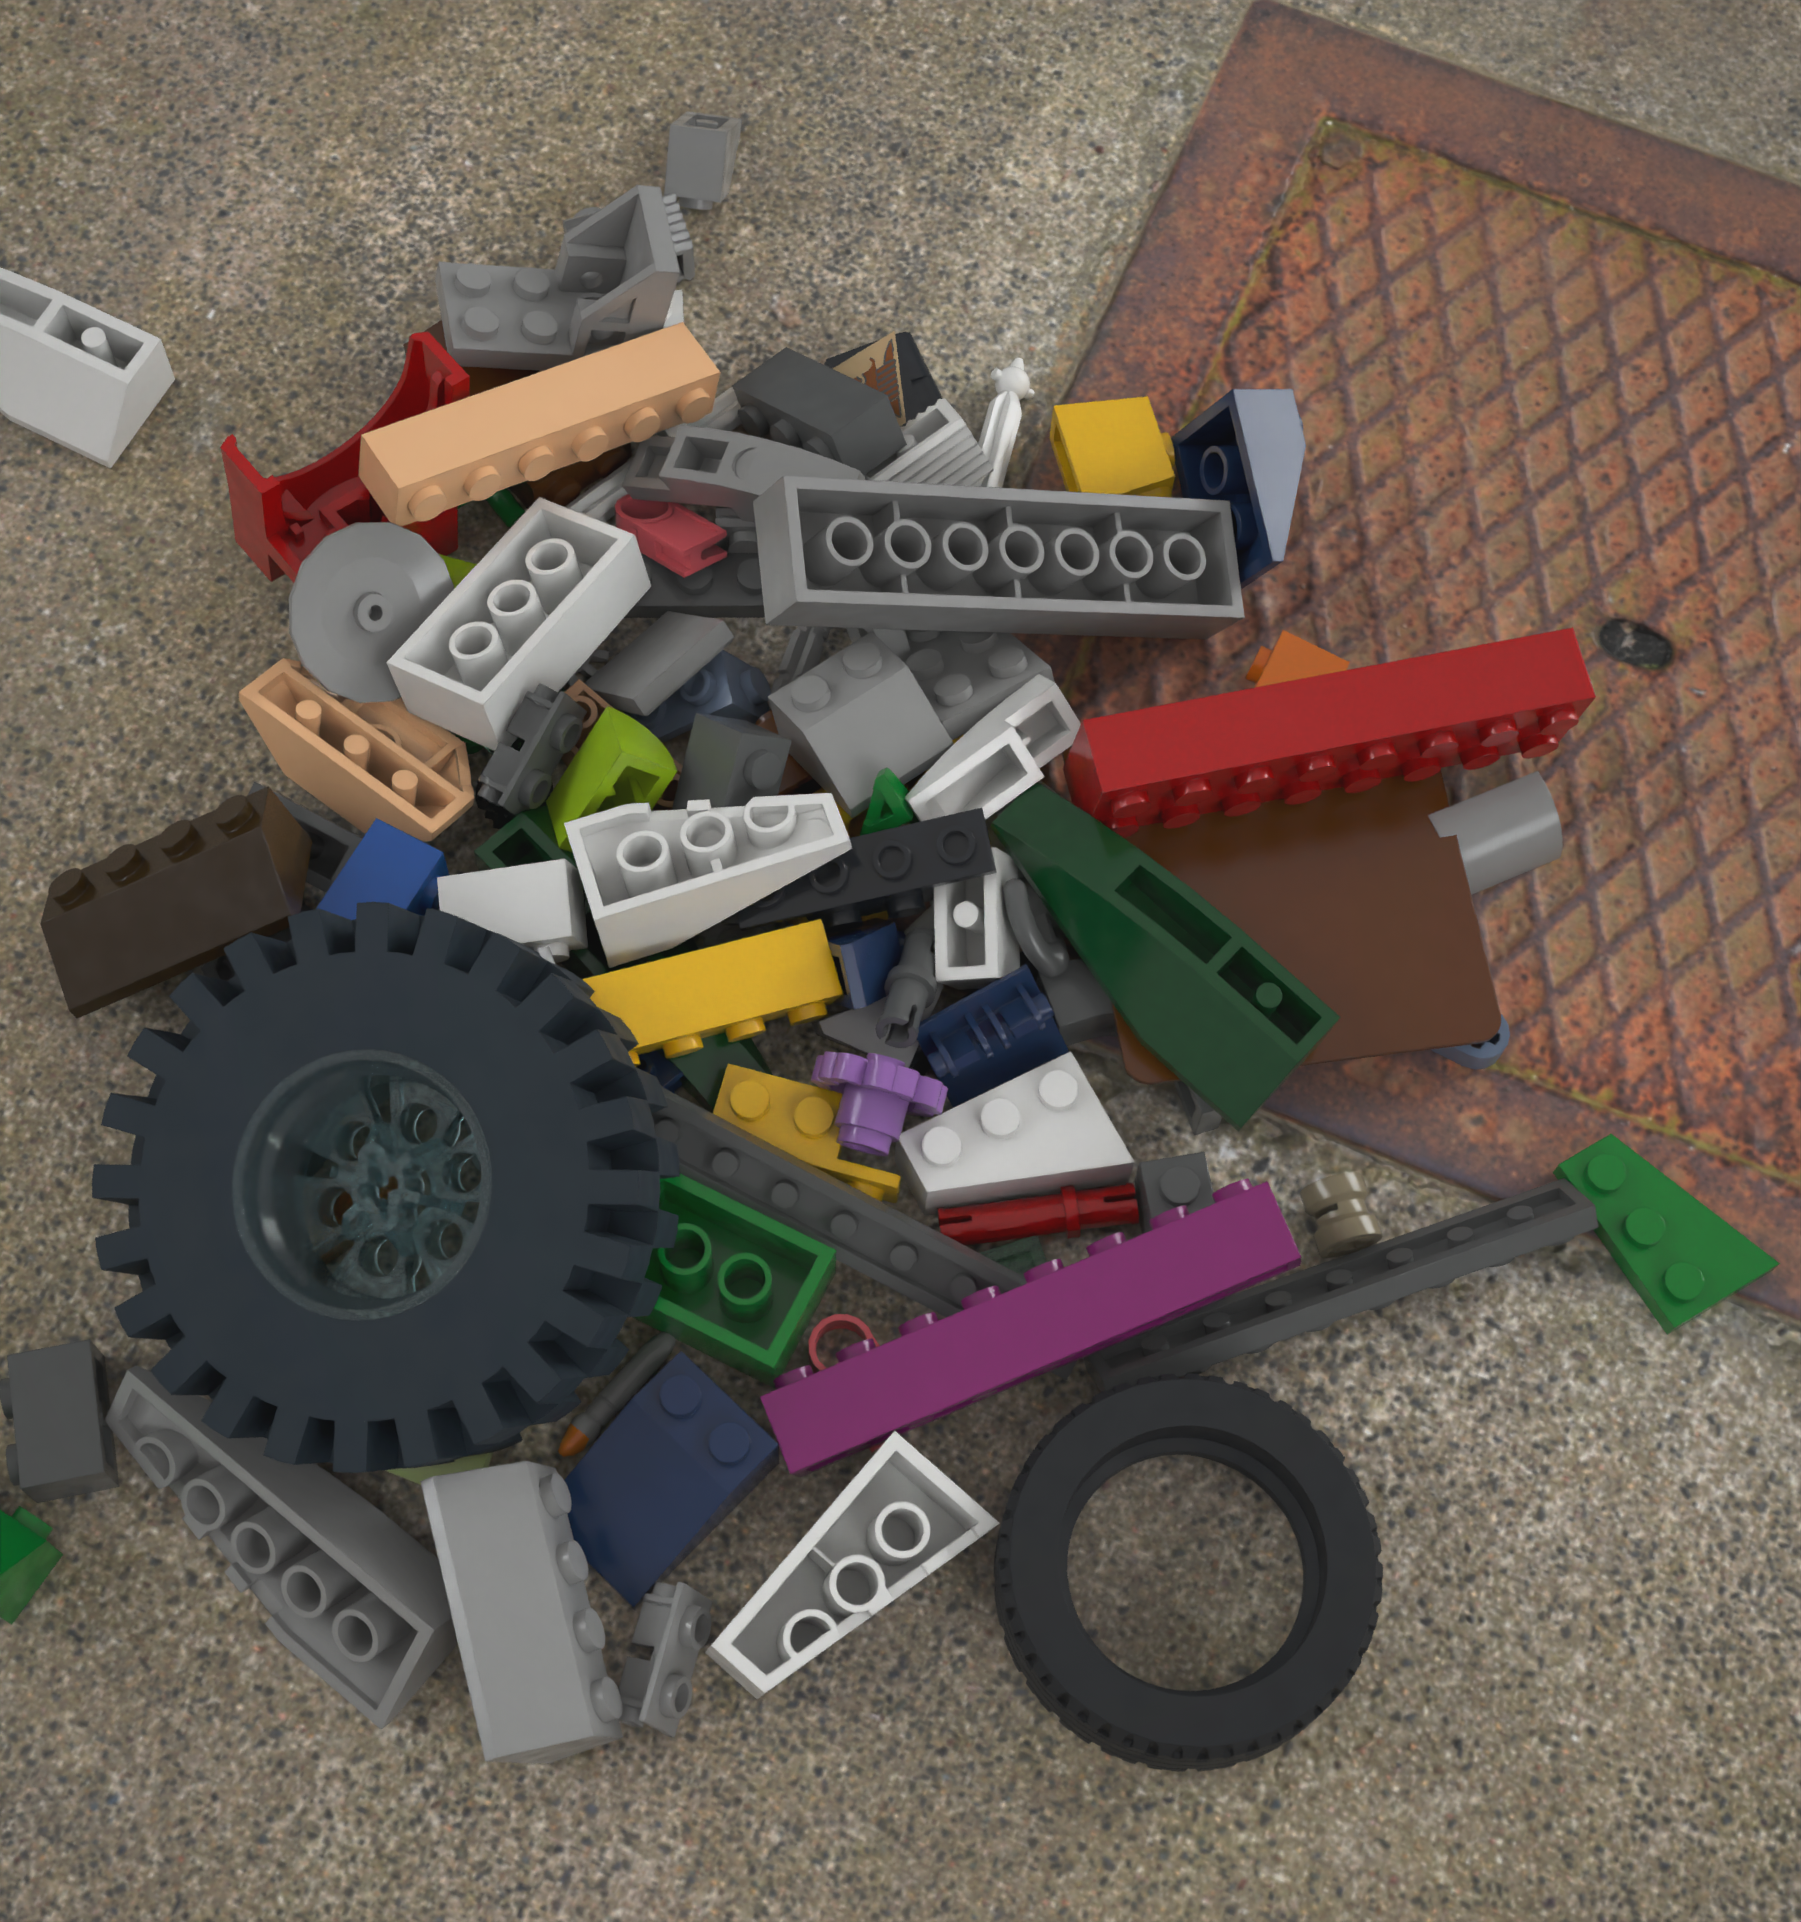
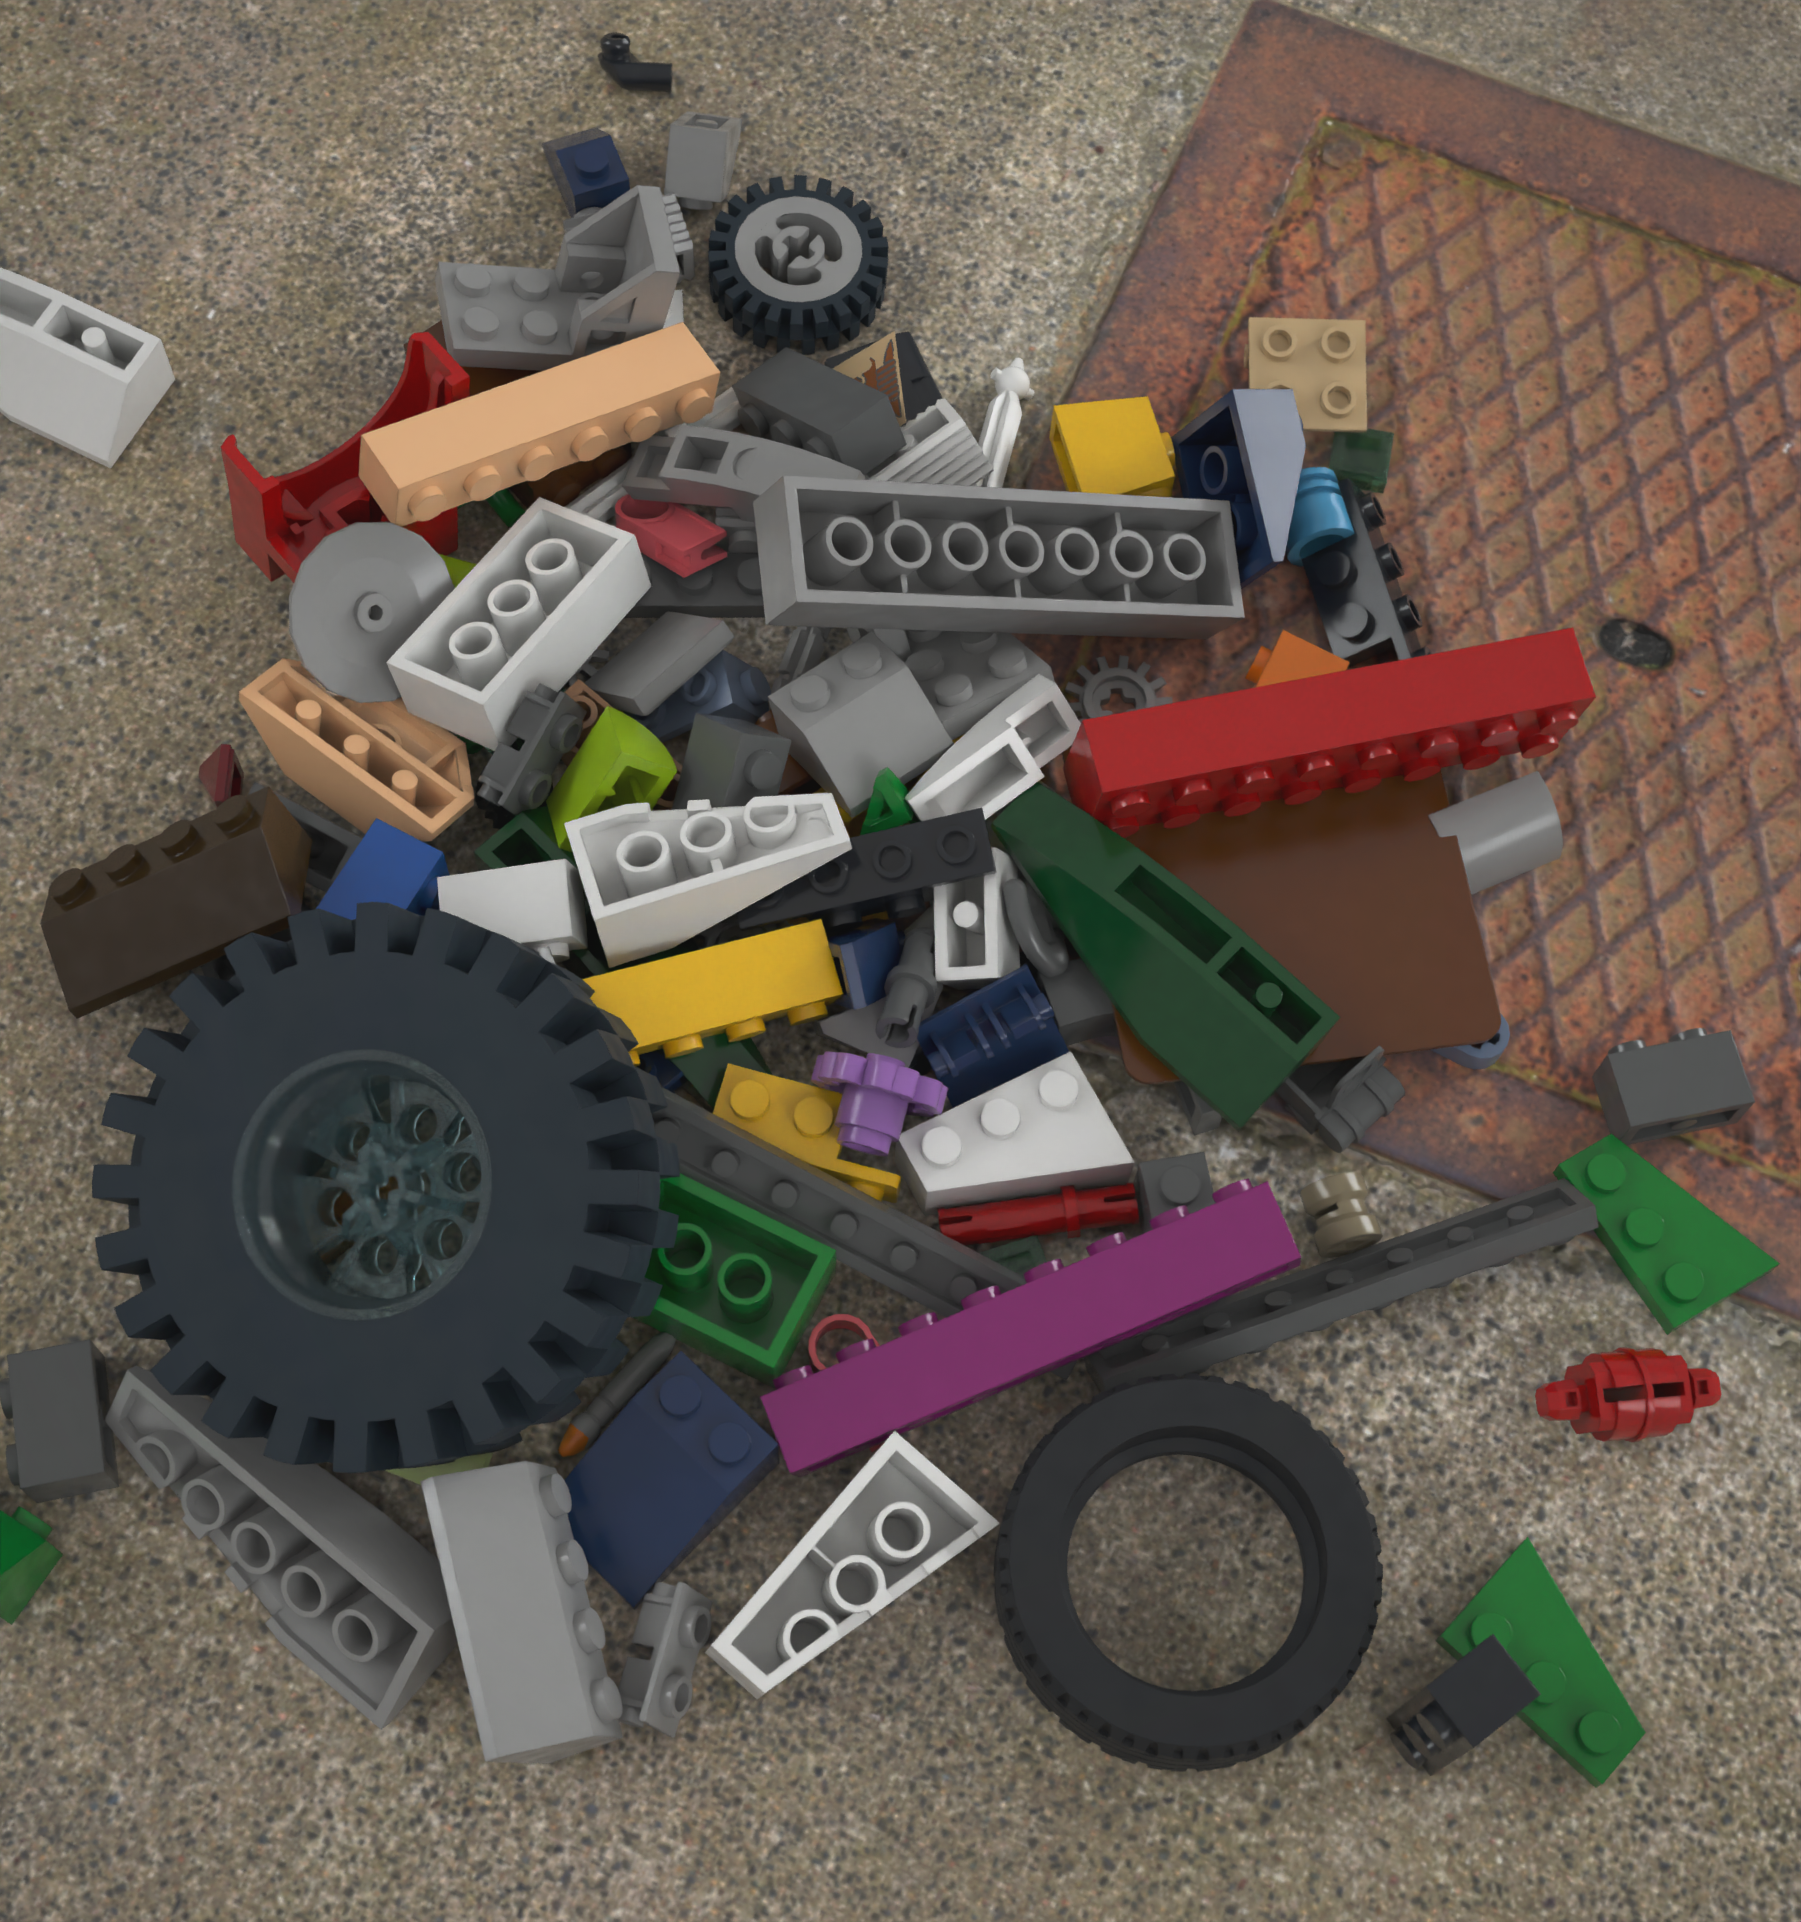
none -> dark red slope [199,744,244,809]
none -> dark blue slope [542,127,630,218]
none -> black arm [598,33,673,92]
none -> wheel [708,175,888,355]
none -> light grey gear [1065,655,1173,723]
none -> tan hinge [1244,317,1367,433]
none -> dark grey piece [1276,1046,1405,1153]
none -> dark azure piece [1285,467,1355,567]
none -> black bracket [1301,477,1432,668]
none -> clear green tile [1328,428,1394,493]
none -> black brick [1386,1634,1541,1776]
none -> green wing [1435,1537,1646,1788]
none -> red piece [1535,1347,1722,1442]
none -> dark grey brick [1592,1028,1755,1145]

